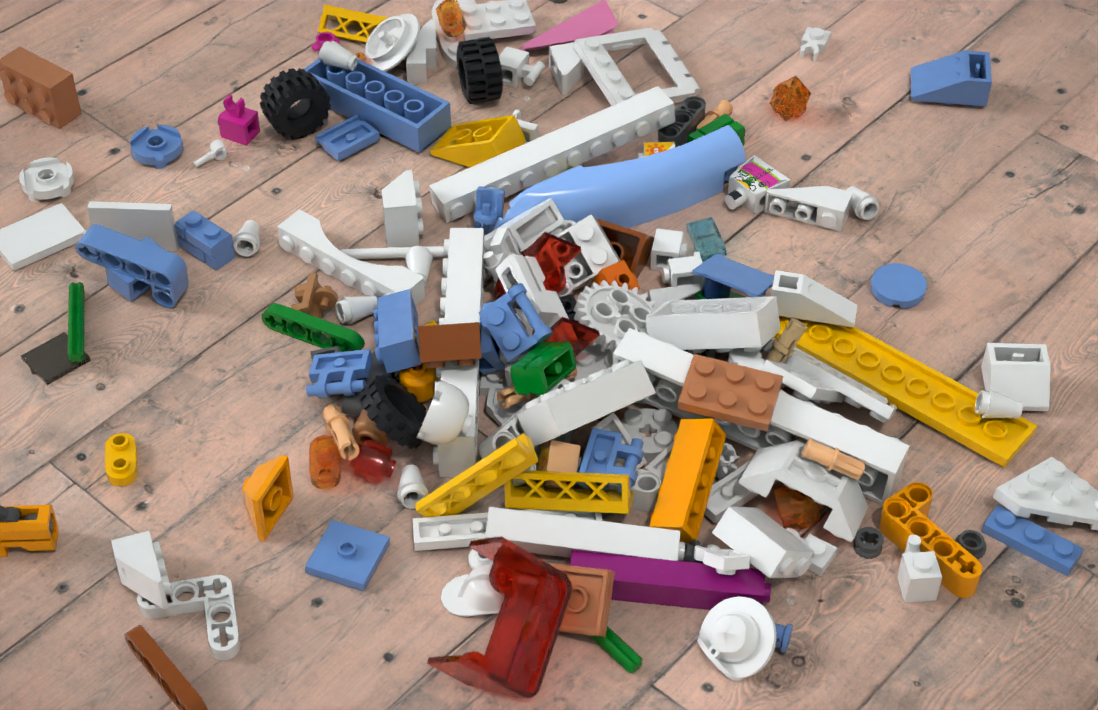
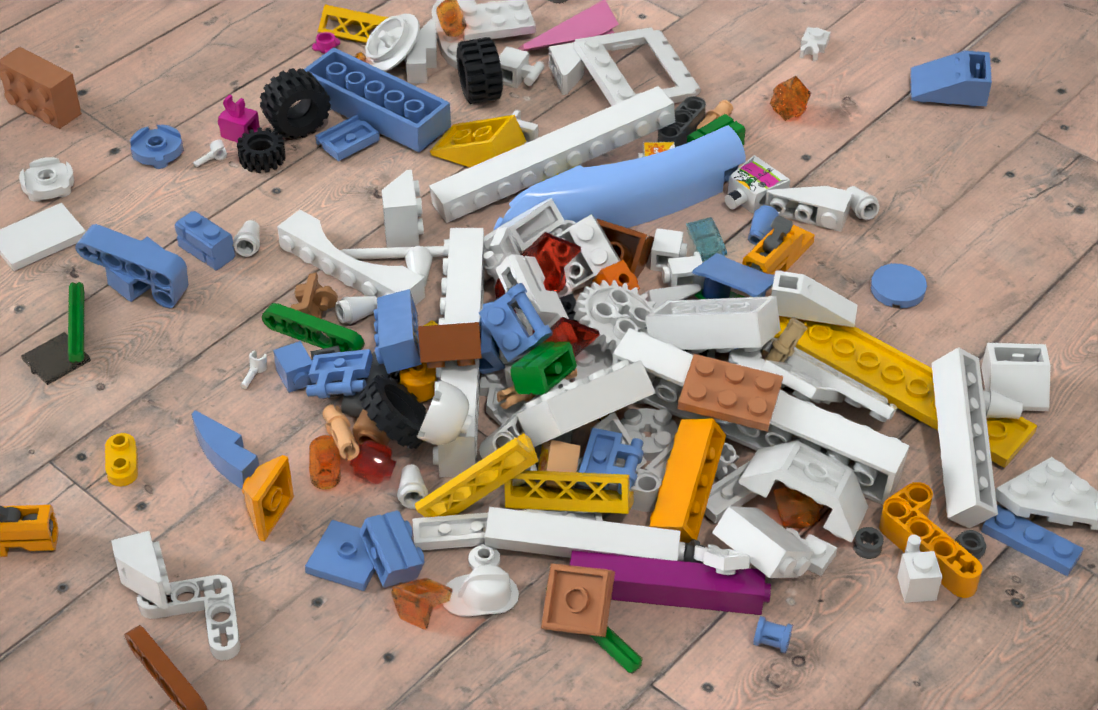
white tile [87,201,179,251] -> none
white cone [319,41,358,71] -> none
clear red windscreen [427,536,572,698] -> none
medium blue hips [474,186,505,234] -> none
white hat [697,597,776,681] -> none
light nougat axle [801,438,865,480] -> none
none -> medium blue slope [191,410,259,489]
none -> black tyre [237,128,286,173]
none -> white hand [240,351,267,389]
none -> medium blue brick [273,341,316,393]
none -> medium blue brick [360,510,425,588]
none -> clear orange slope [391,578,453,629]
none -> light orange plate [742,216,815,275]
none -> medium blue cone [748,205,779,245]
none -> white brick [932,347,998,528]

